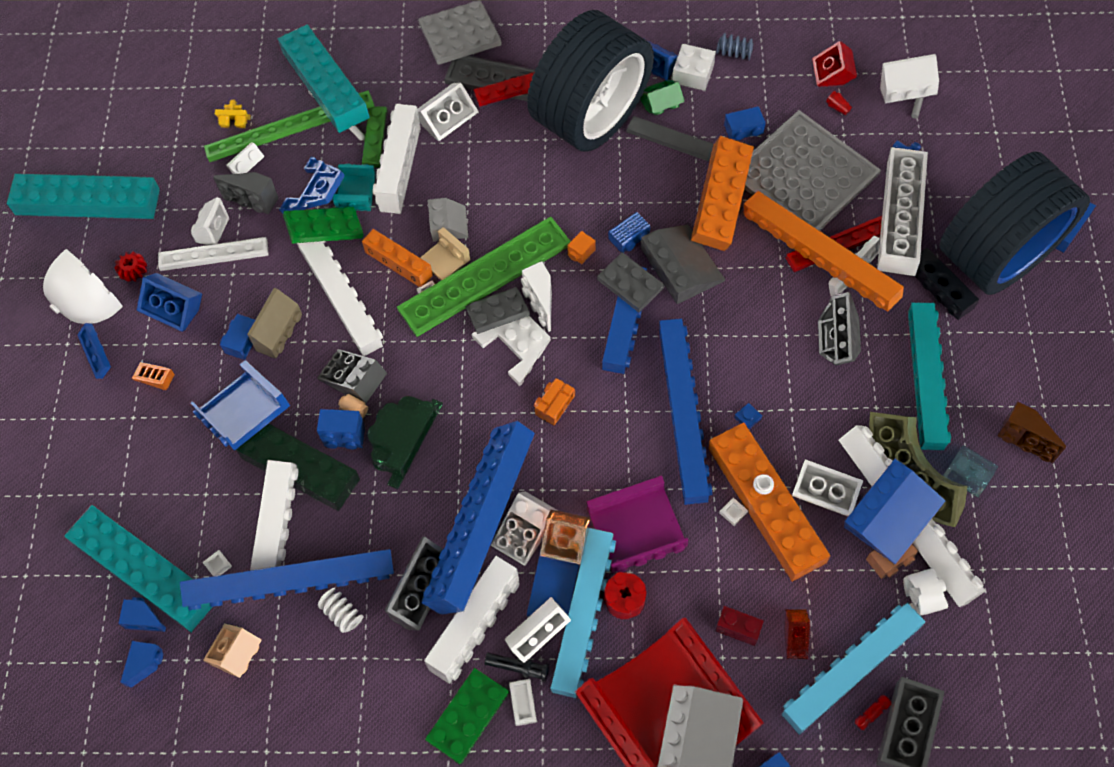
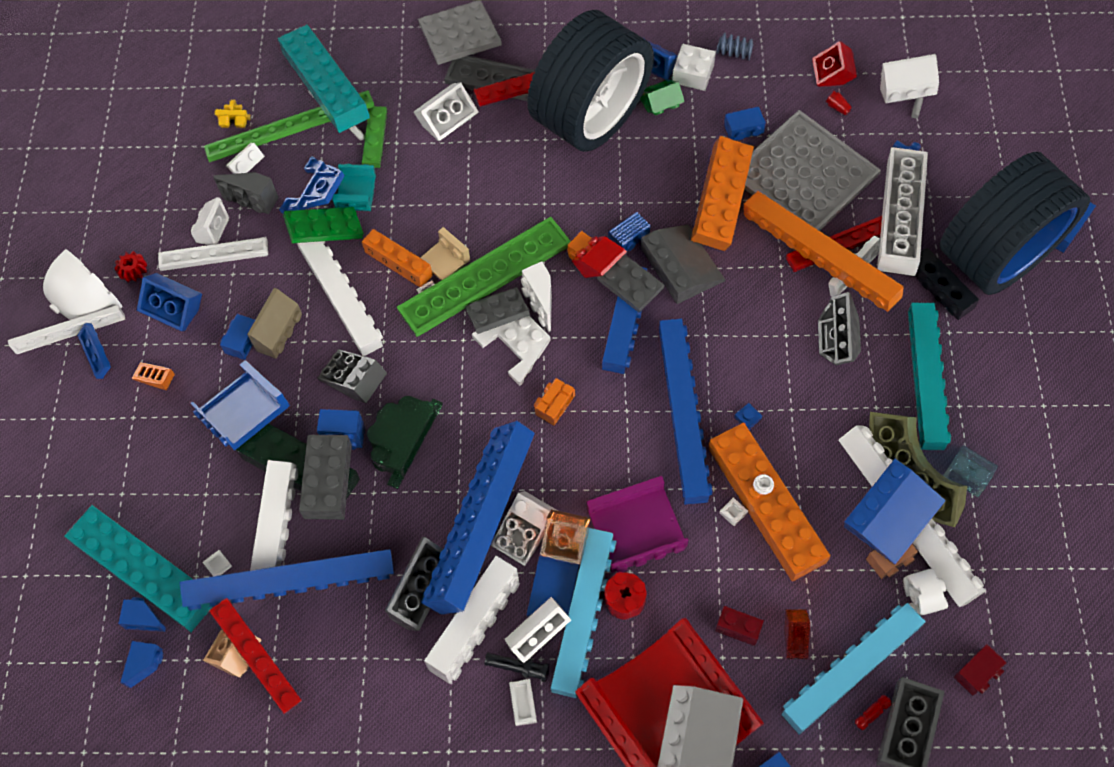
teal brick [7,174,160,219] -> none
white piece [318,588,364,633] -> none
light nougat brick [338,394,368,419] -> none
white brick [373,104,421,214] -> none
green plate [425,668,509,765] -> none
light grey slope [428,198,469,242] -> none
dark grey tile [627,116,714,162] -> none
white slope [792,460,863,516] -> none
reddish brown slope [997,401,1066,463] -> none
none -> white tile [8,305,125,354]
none -> red plate [209,598,302,714]
none -> dark grey brick [299,435,352,520]
none -> red slope [572,236,627,278]
none -> dark red brick [954,644,1007,696]

